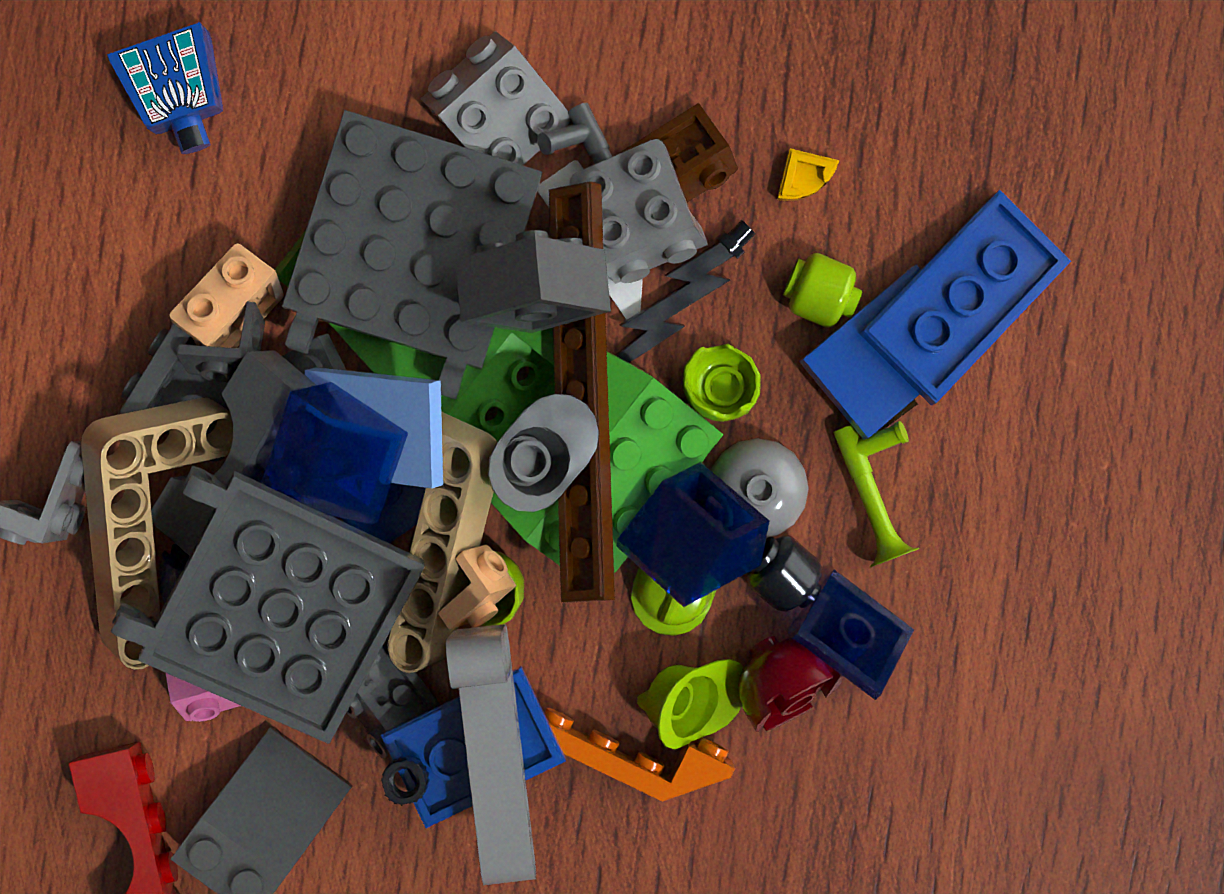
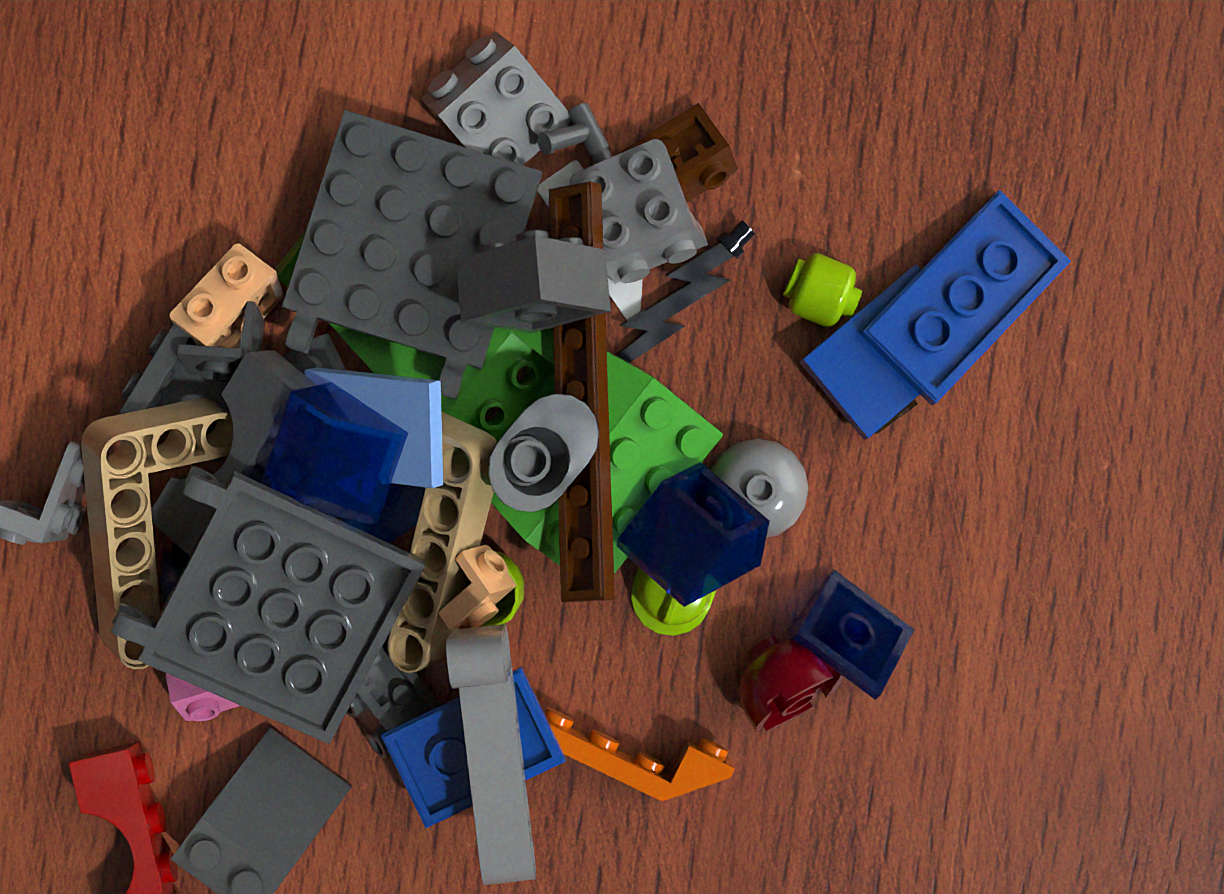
torso [107,22,223,154] -> none
black axle [381,756,430,806] -> none
lime piece [637,659,743,749] -> none
lime hair [683,344,761,422] -> none
black head [746,536,822,612] -> none
yellow tile [777,148,839,201] -> none
lime piece [833,421,919,568] -> none

